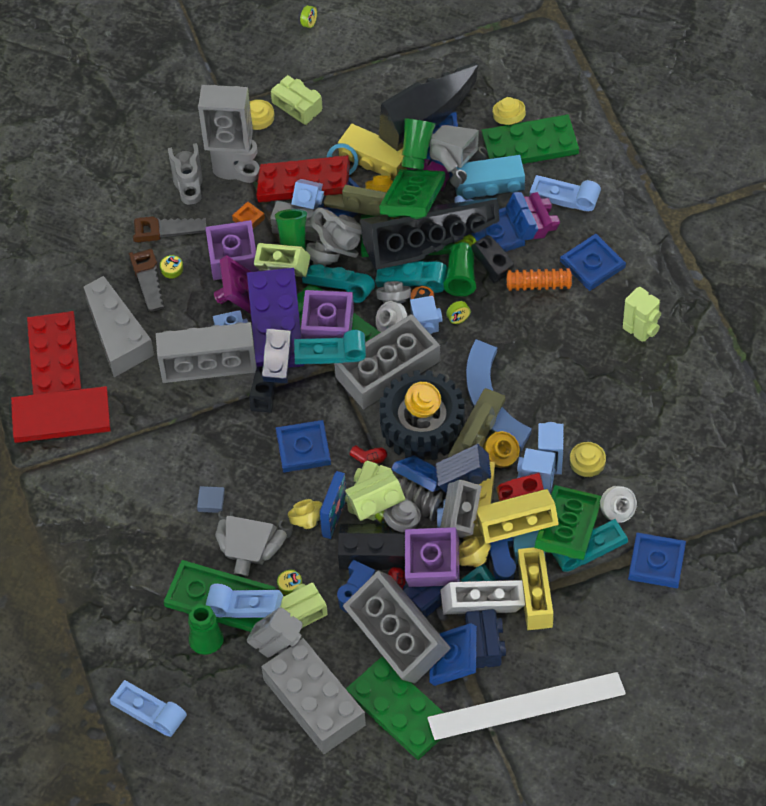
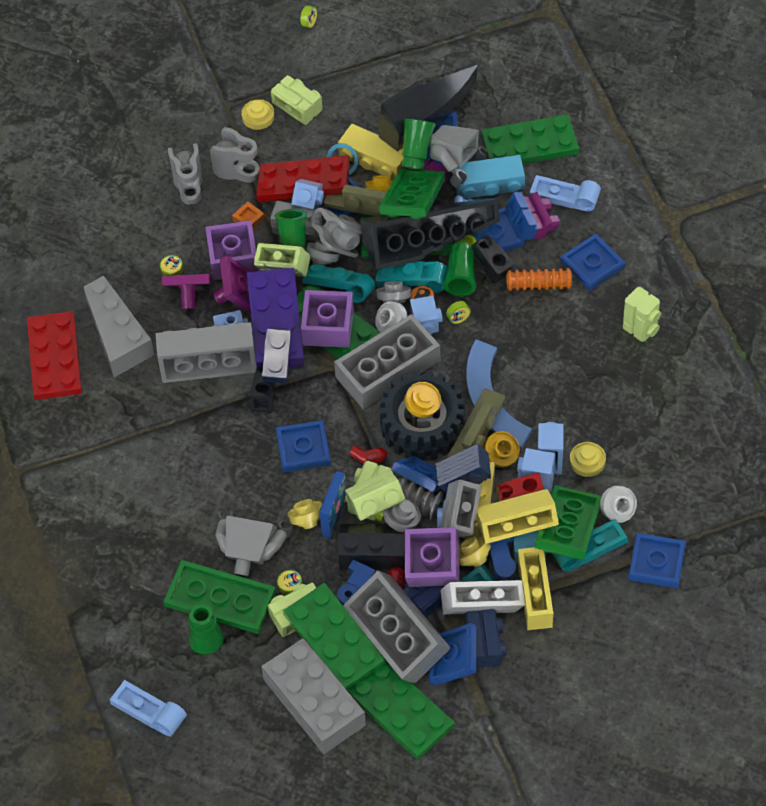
red piece [11,386,111,443] -> none
flat silver piece [129,248,164,312] -> none
piece [133,216,206,242] -> none
sand blue tile [197,486,225,513] -> none
light grey brick [198,85,253,153] -> none
light blue plate [205,584,283,618] -> none
light grey brick [247,607,303,658] -> none
teal plate [294,330,366,364] -> none
white sticker [428,672,626,740] -> none
light yellow plate [493,97,526,125] -> none
none -> magenta tile [162,274,213,309]
none -> green plate [283,583,385,690]

